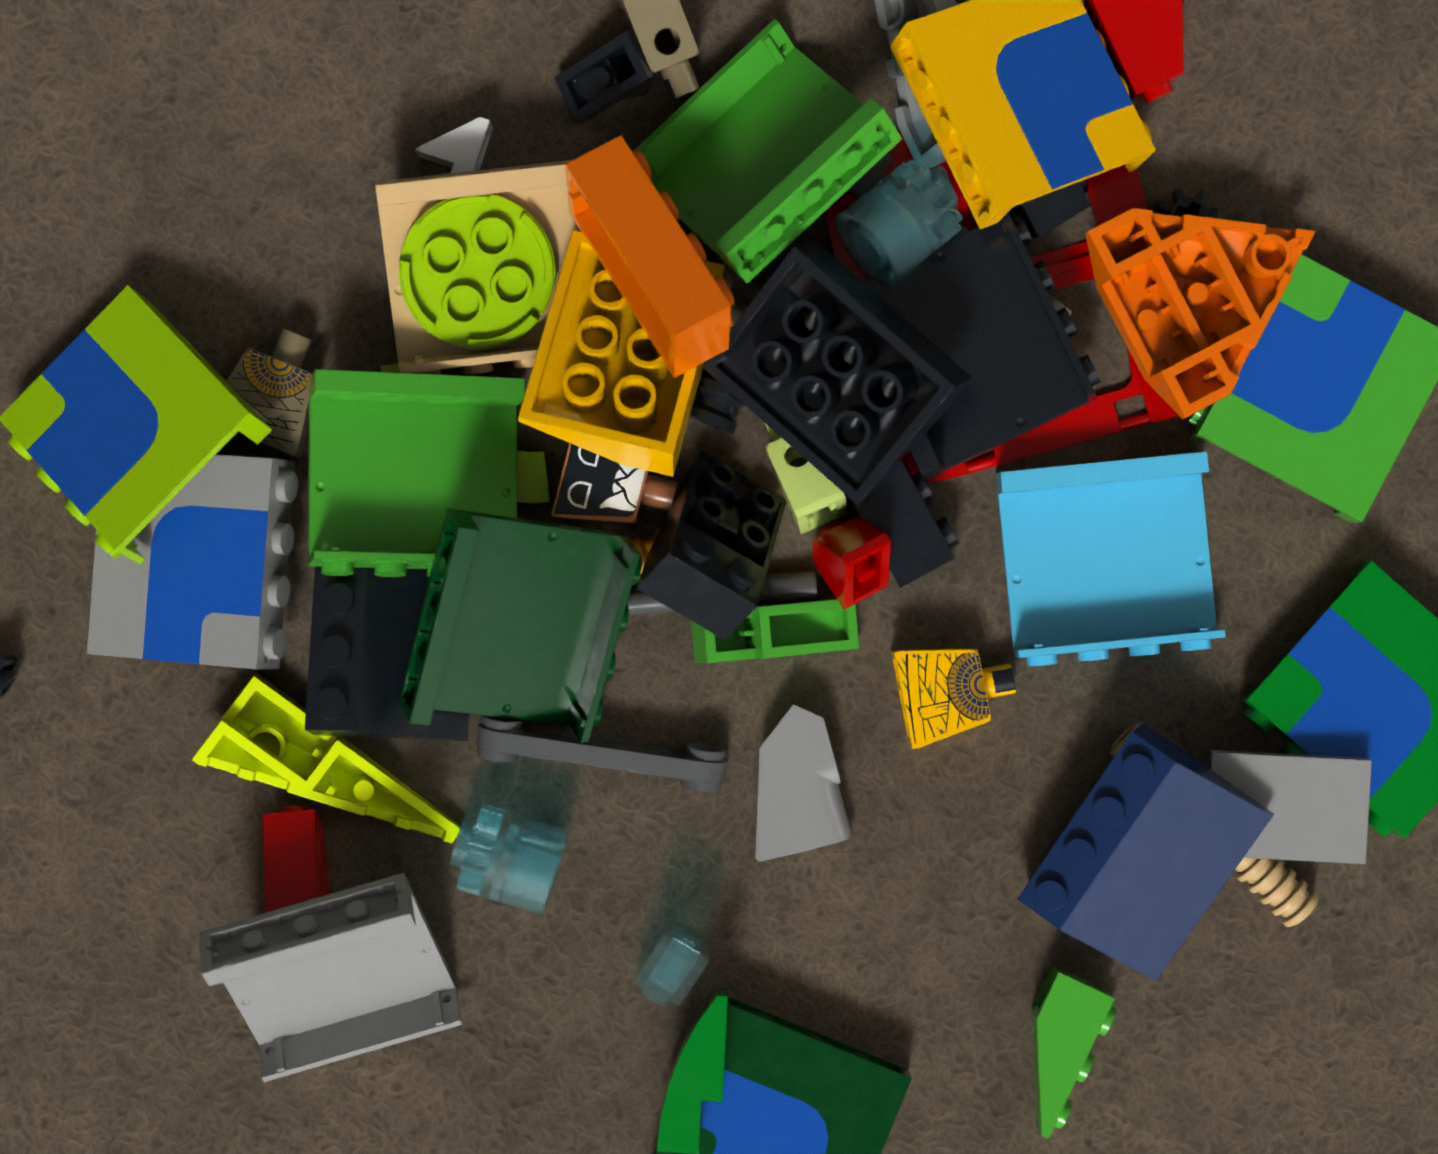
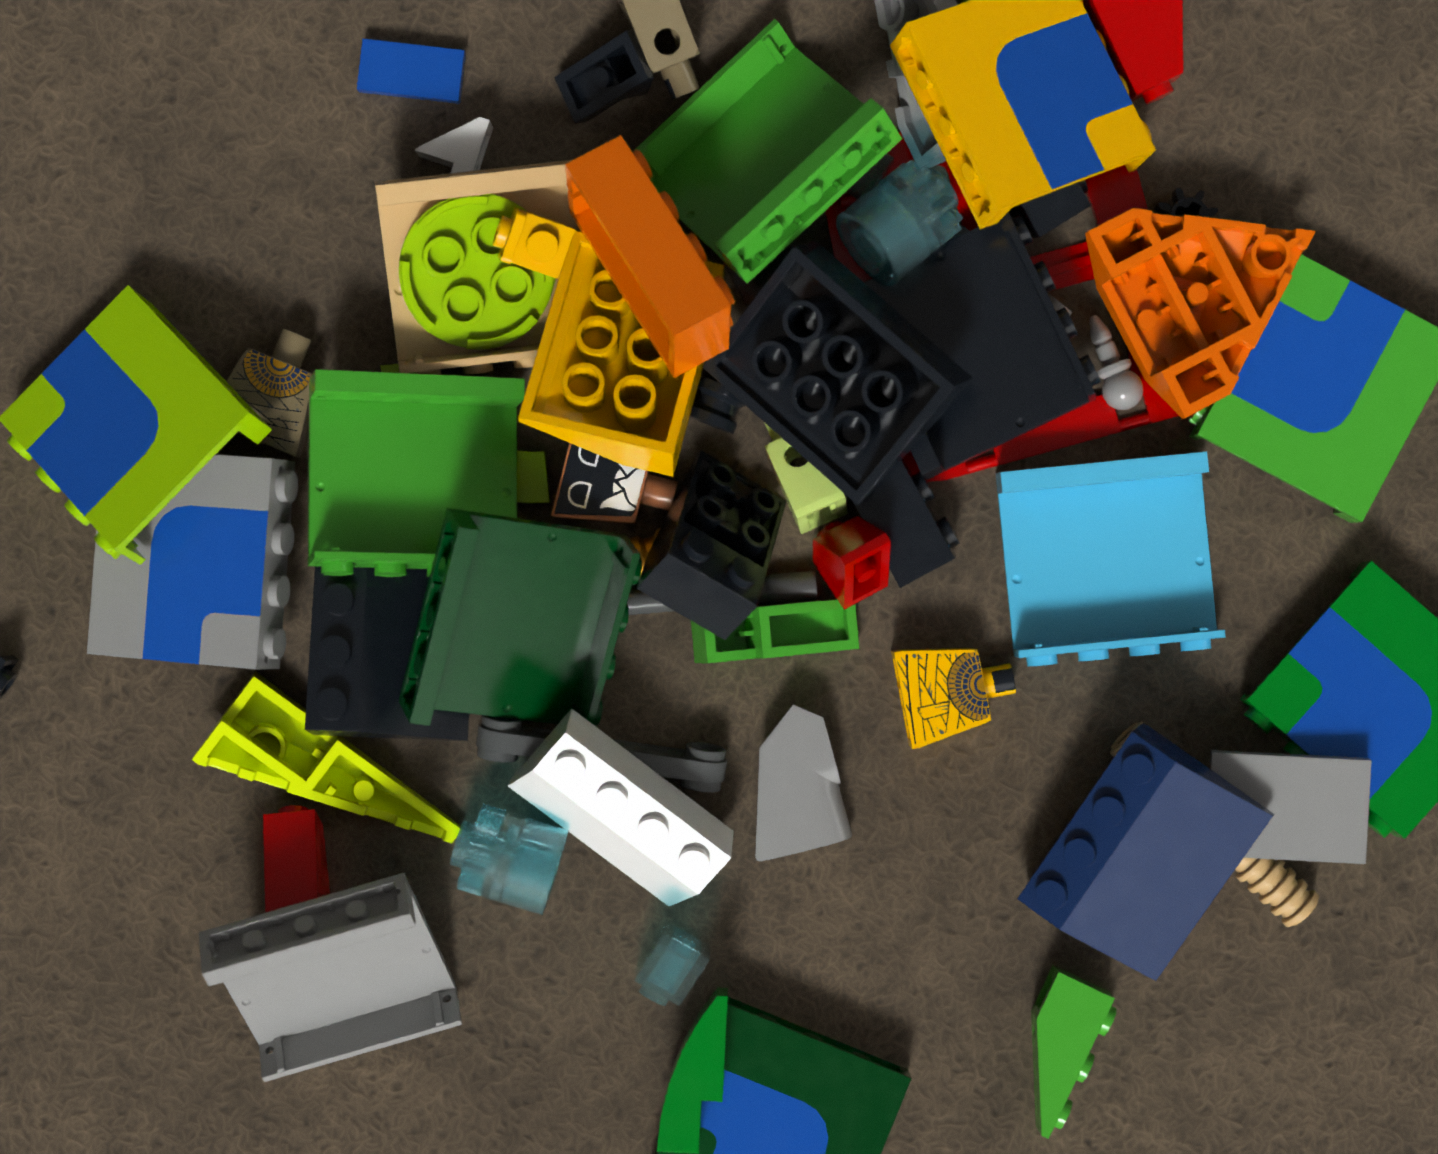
none -> blue tile [357,38,466,104]
none -> yellow bracket [492,207,575,279]
none -> white slope [507,709,734,906]
none -> light grey bar [1089,315,1144,410]

